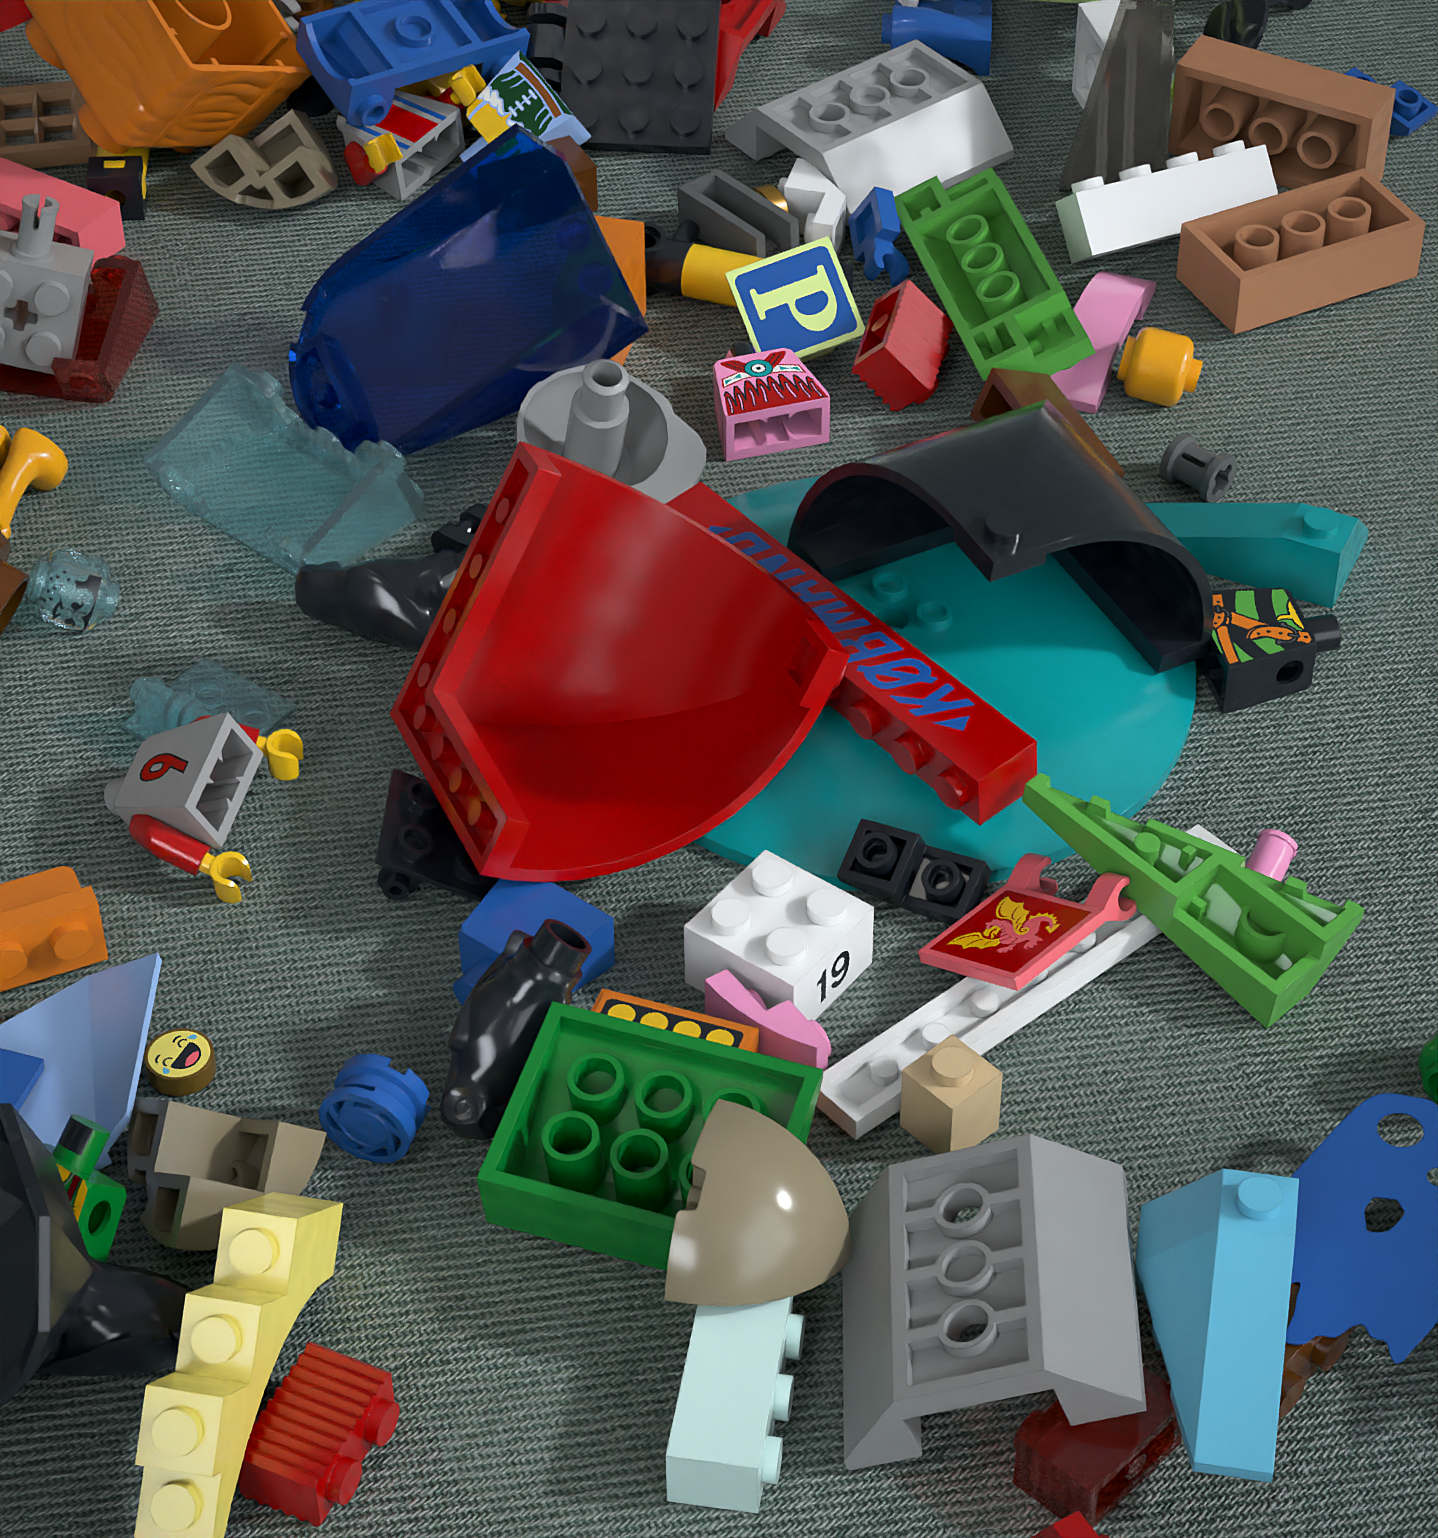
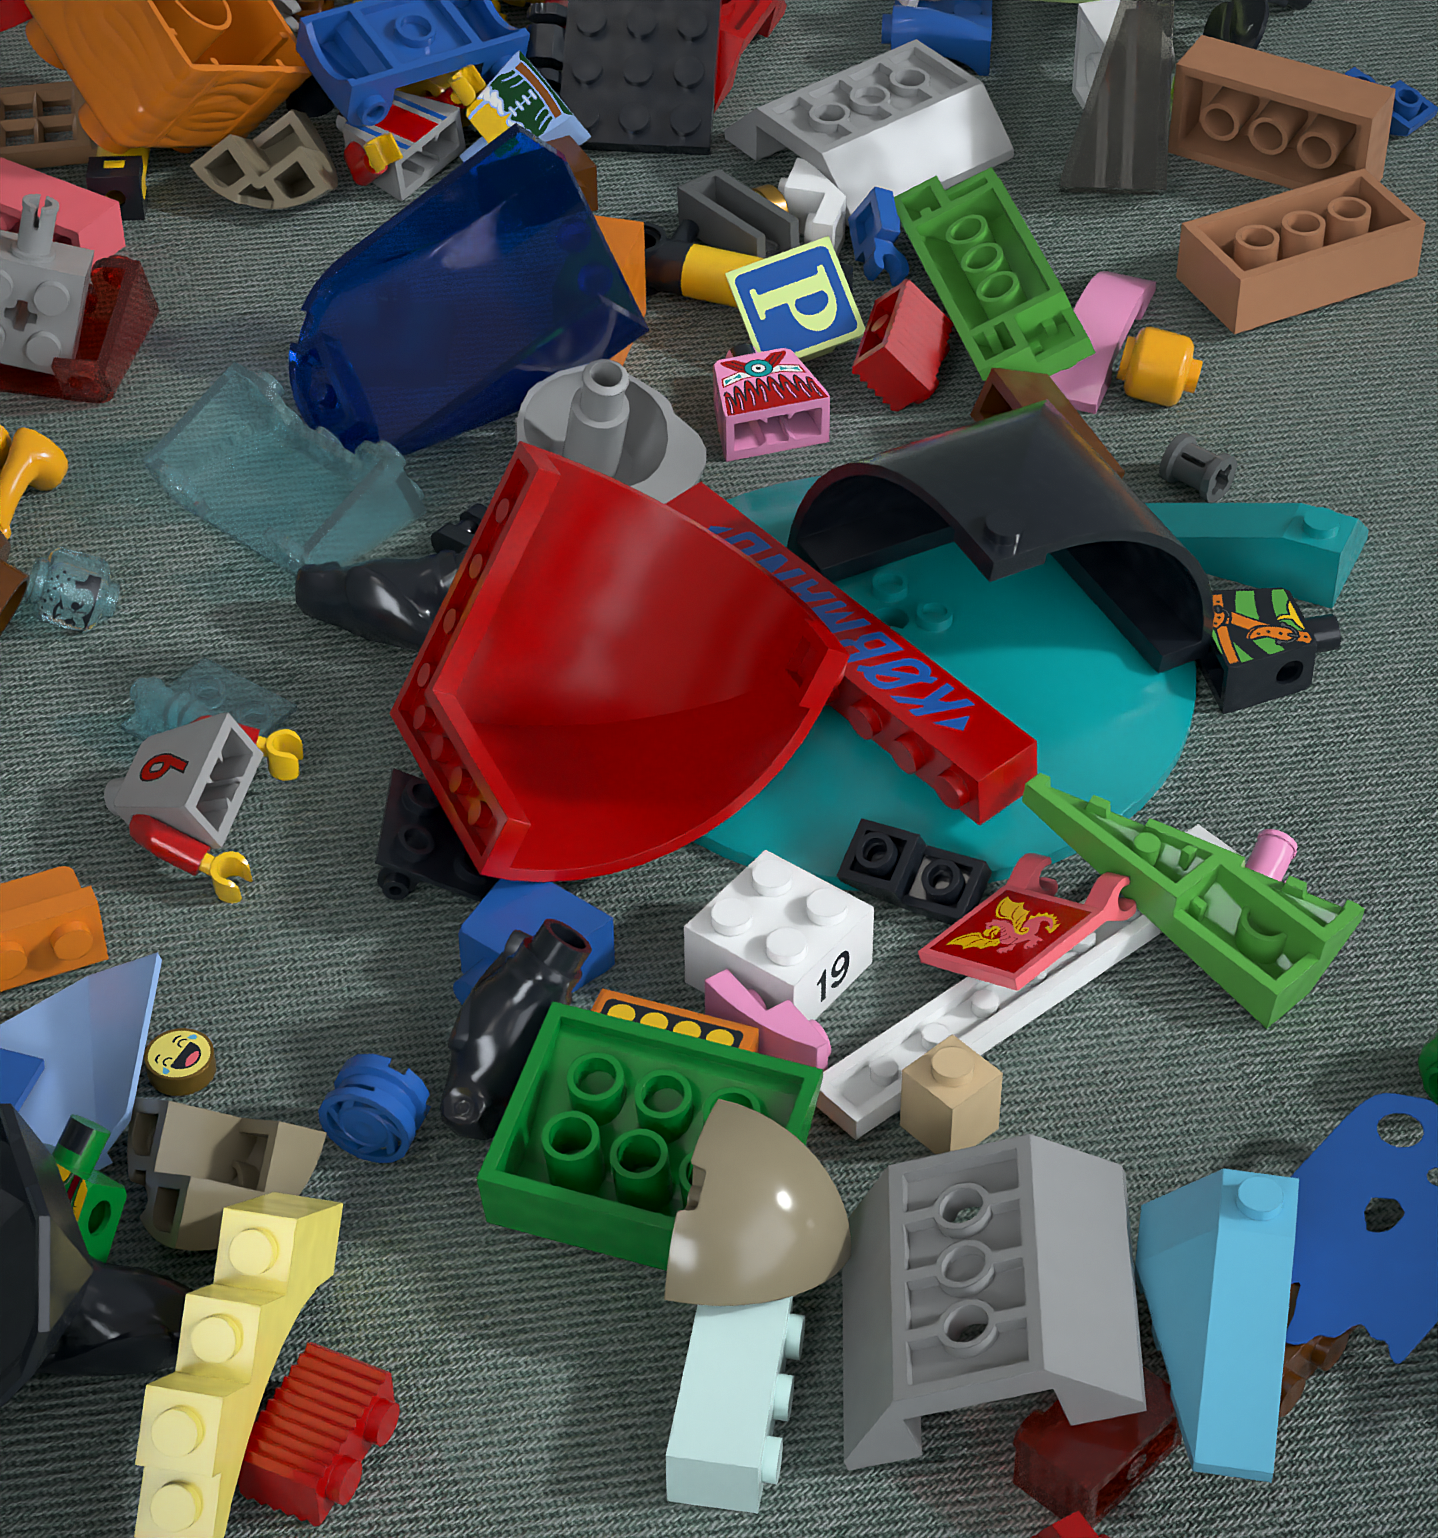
white brick [1055,140,1278,264] -> none

